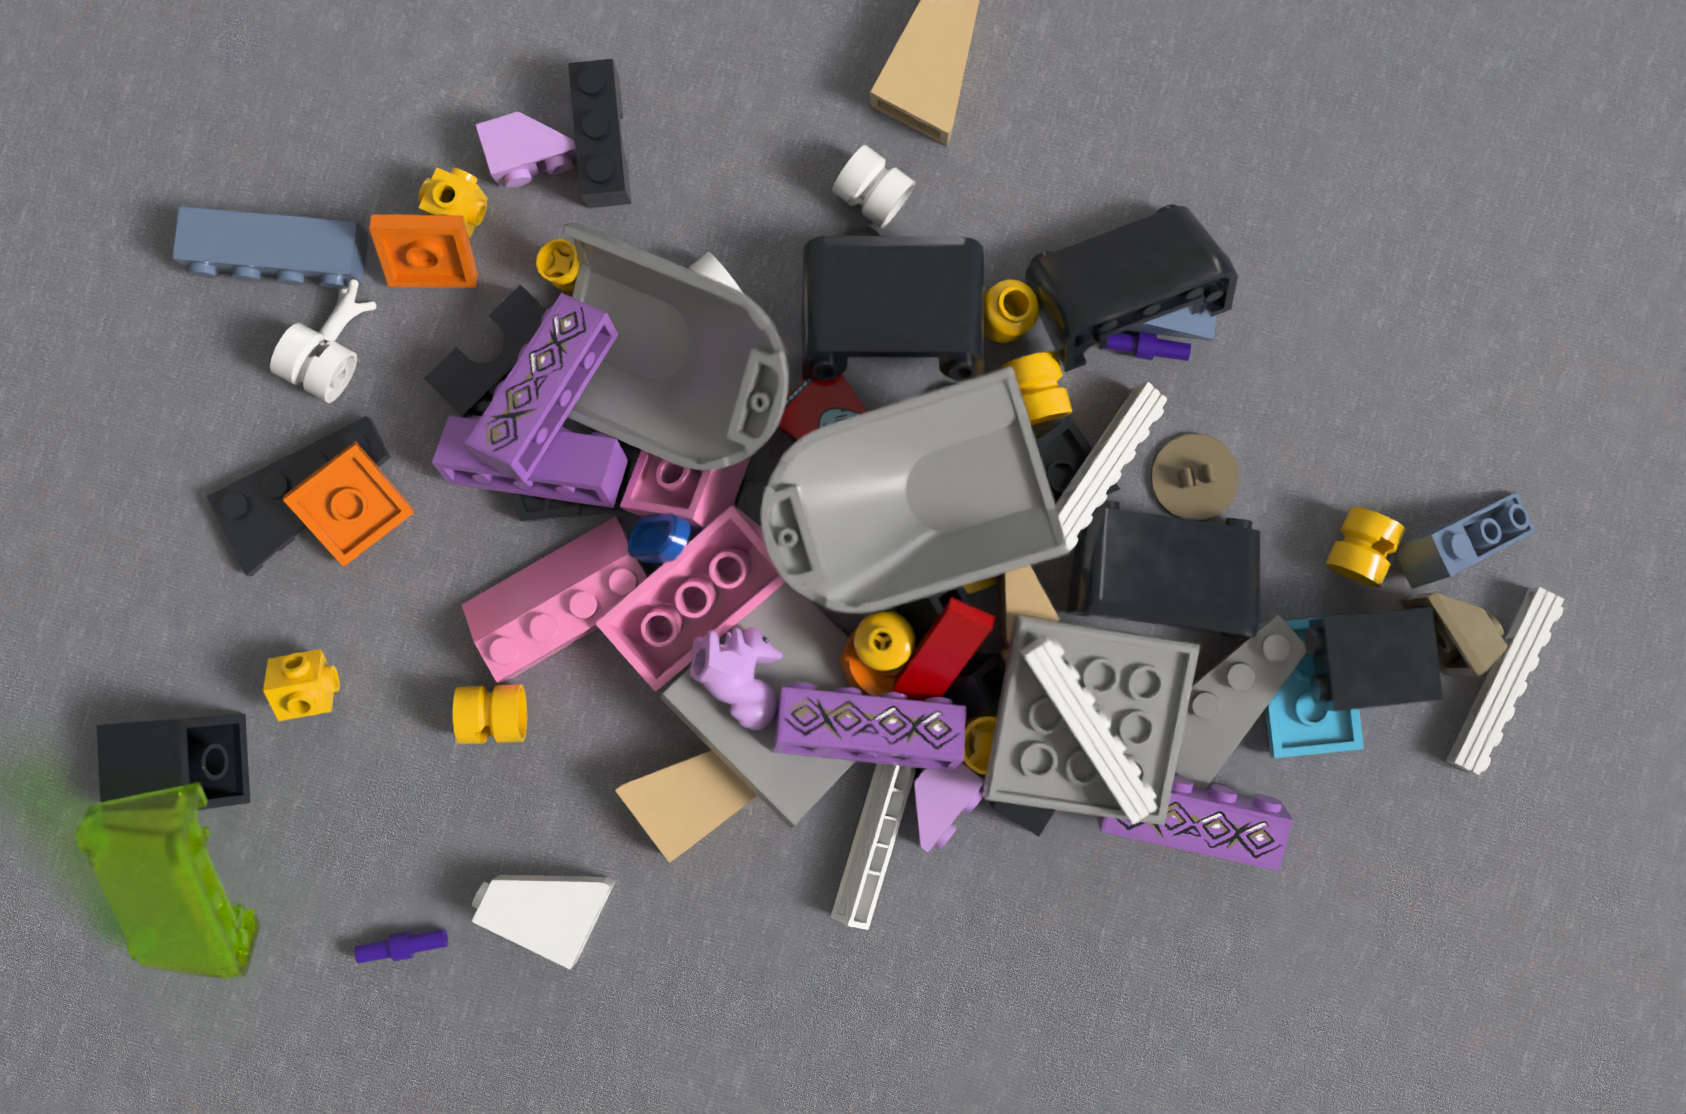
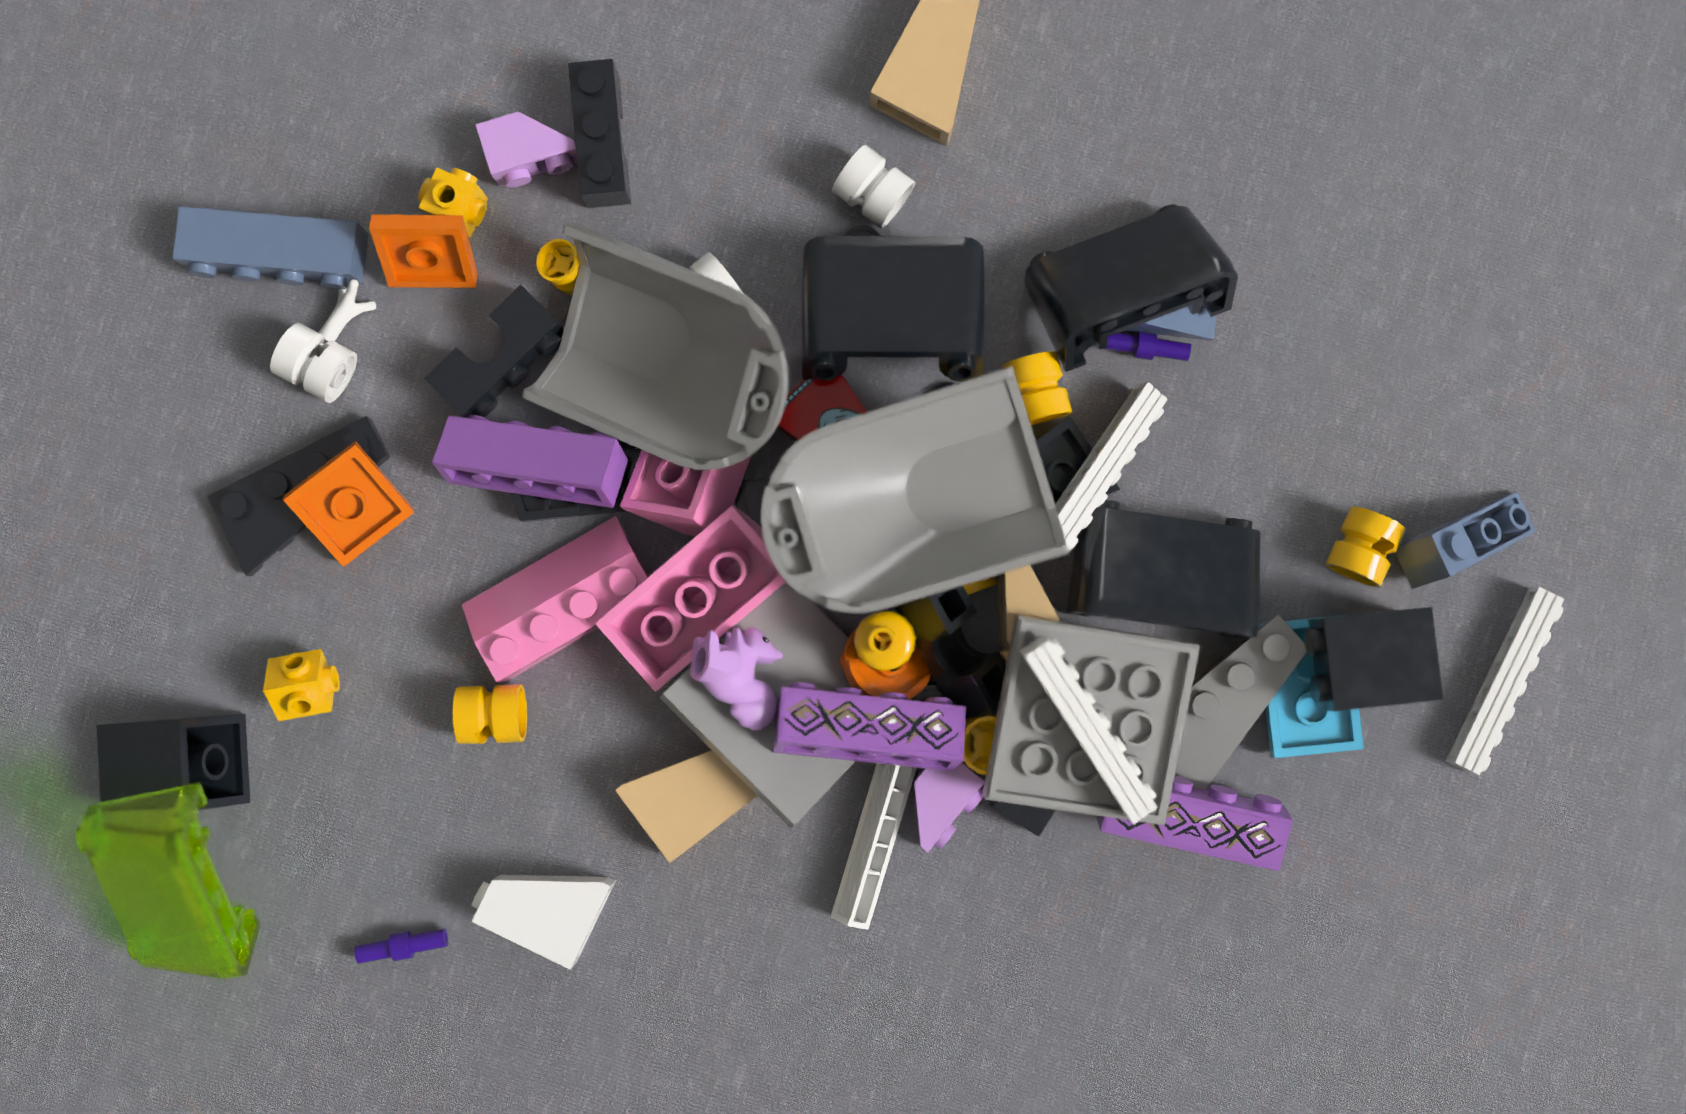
medium lavender brick [465,293,619,484] -> none
blue tile [628,513,690,563] -> none
red tile [892,598,994,702] -> none
yellow head [984,279,1039,343] -> none
dark tan piece [1151,434,1239,521] -> none
dark tan slope [1399,592,1508,676] -> none

